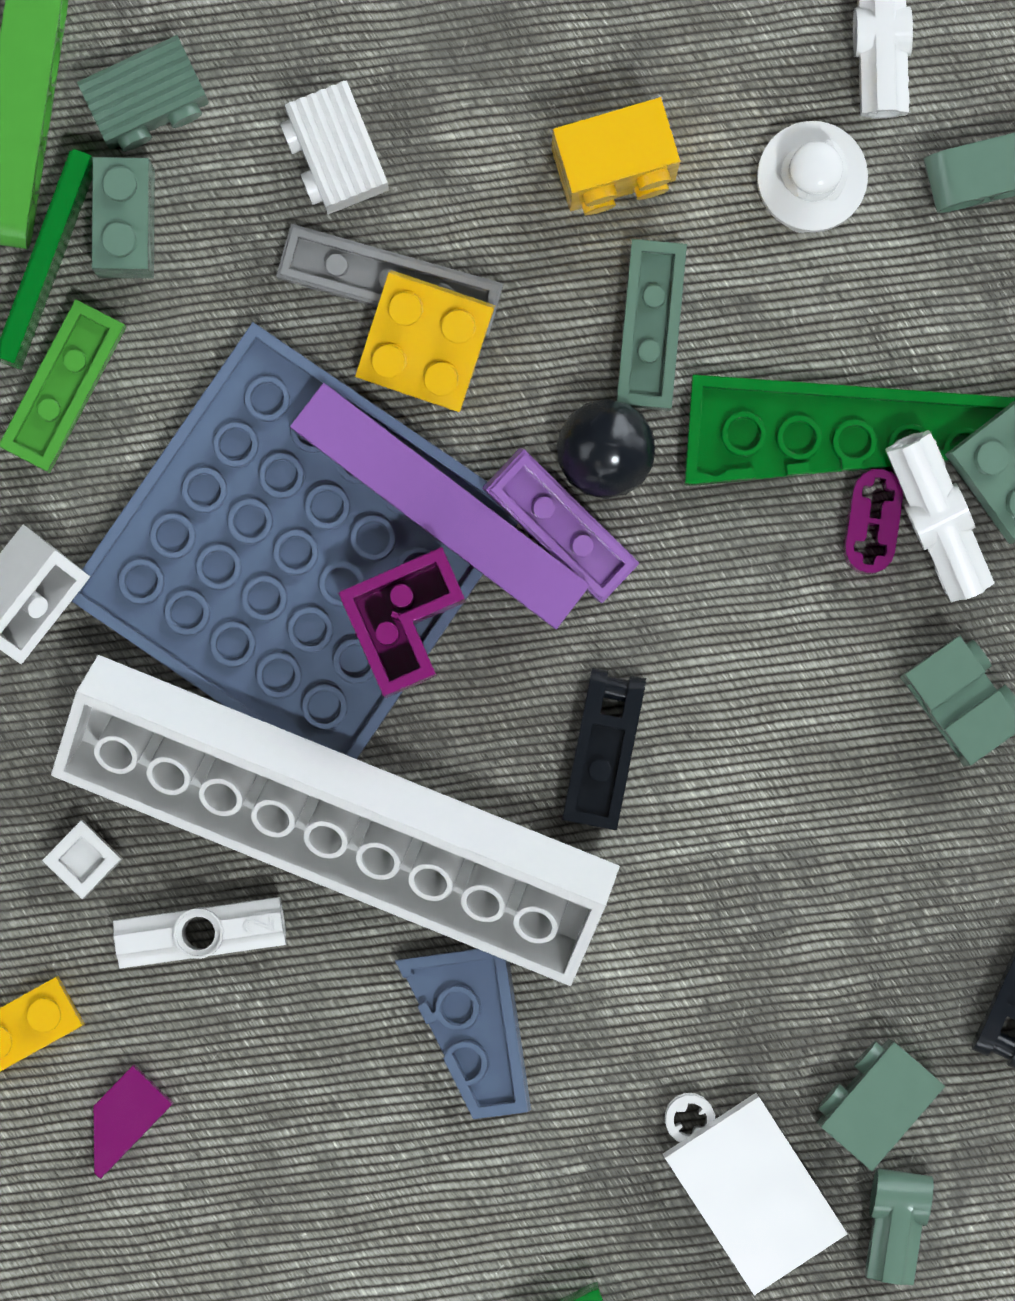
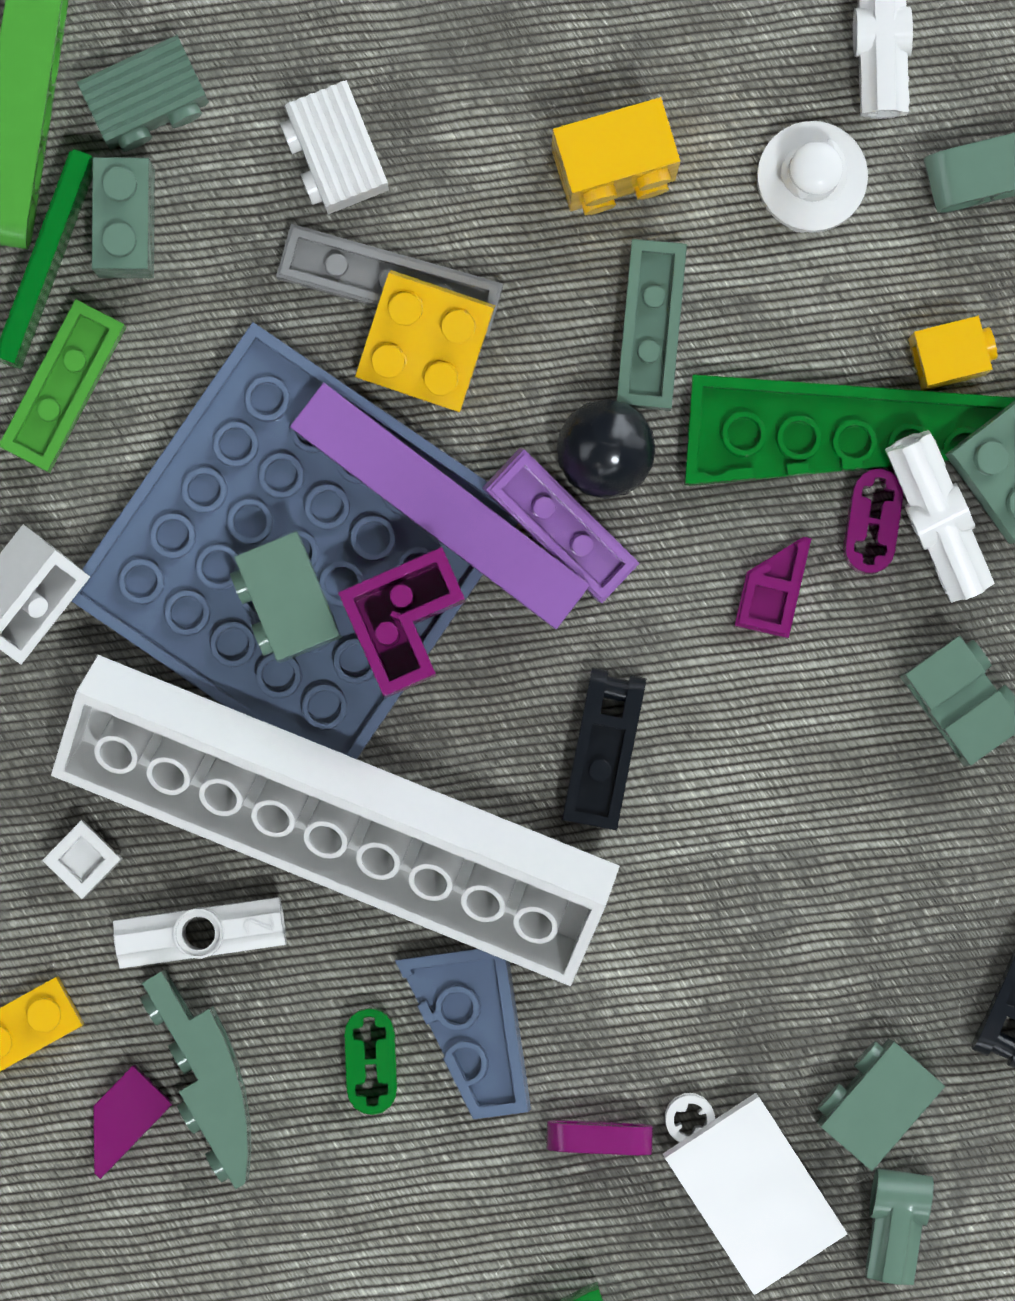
none -> sand green slope [140,969,251,1189]
none -> sand green brick [230,531,342,663]
none -> green beam [344,1007,398,1115]
none -> magenta beam [546,1120,653,1155]
none -> magenta tile [734,537,812,639]
none -> yellow brick [908,316,998,391]

